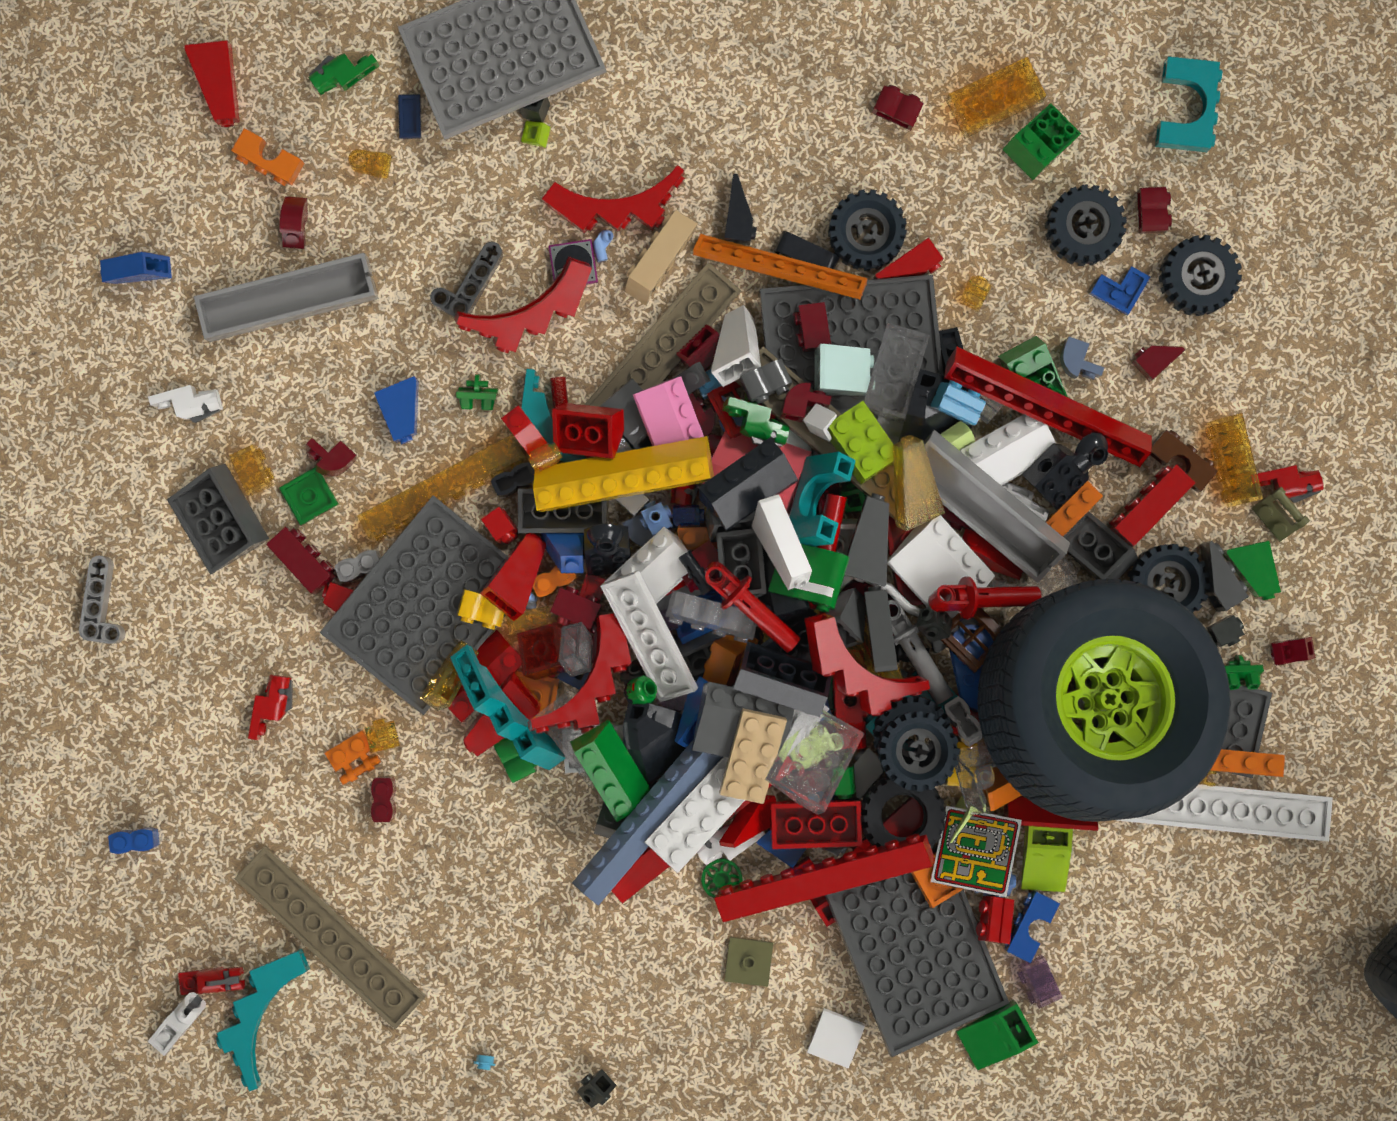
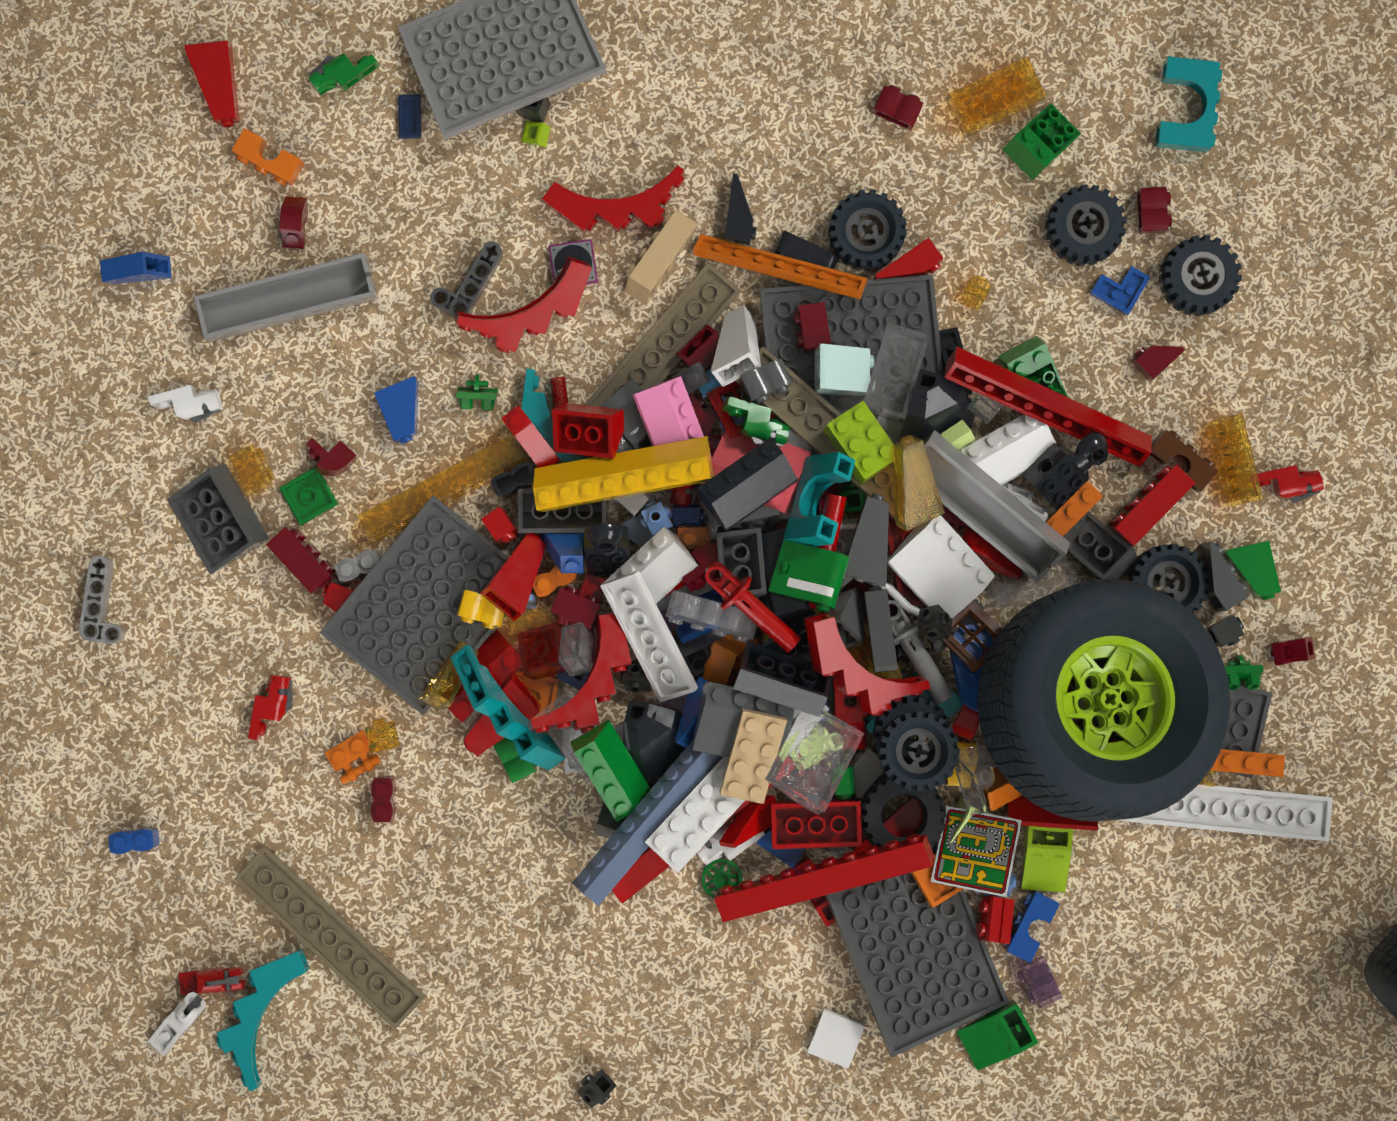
clear yellow piece [348,149,392,179] -> none
medium azure plate [474,1055,495,1070] -> none
clear yellow brick [528,442,563,472] -> none
light blue arm [593,230,614,262] -> none
green head [624,676,657,704] -> none
black pin [679,550,714,595] -> none
olive plate [724,937,773,987] -> none
white slope [752,494,812,590] -> none
dark red brick [780,383,831,422] -> none
white panel [803,403,837,442] -> none
red piece [928,576,1042,619] -> none
dark azure brick [931,380,986,426] -> none
light grey brick [945,697,983,747] -> none
sand blue brick [1060,337,1105,380] -> none
olive plate [1252,487,1310,542] -> none

